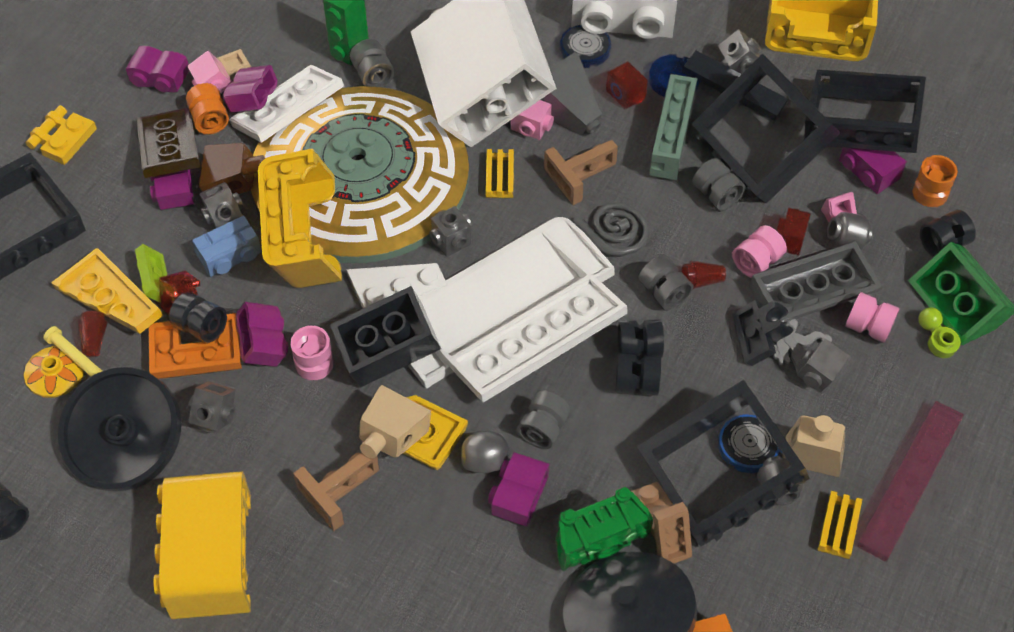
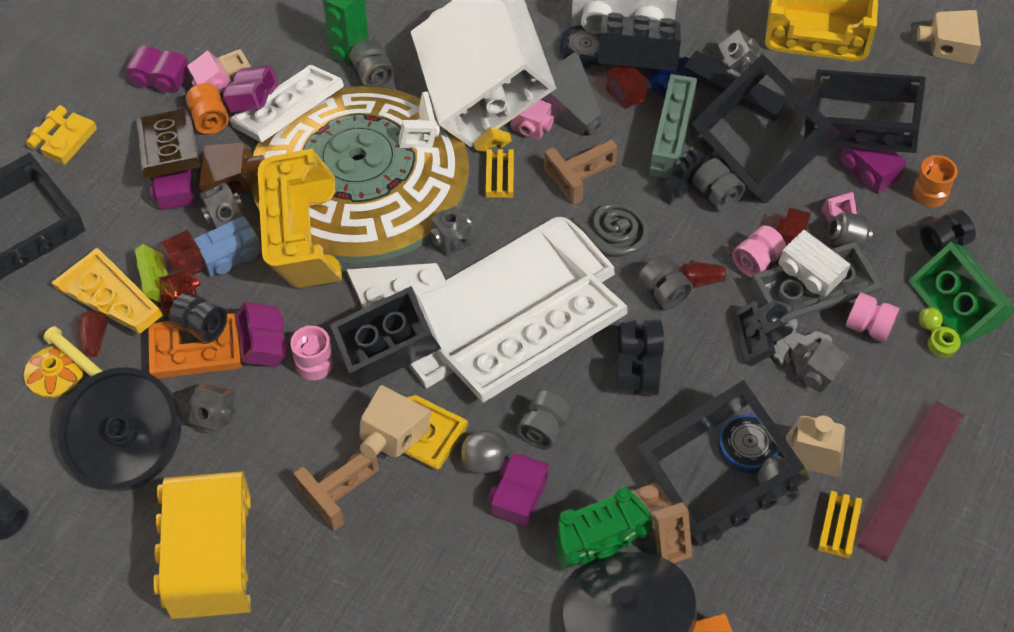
none -> clear red brick [161,230,206,279]
none -> white bracket [398,92,439,148]
none -> yellow tile [473,127,512,152]
none -> black brick [598,12,681,71]
none -> black hinge [661,147,705,205]
none -> white brick [779,230,851,298]
none -> tan torso [917,10,981,64]

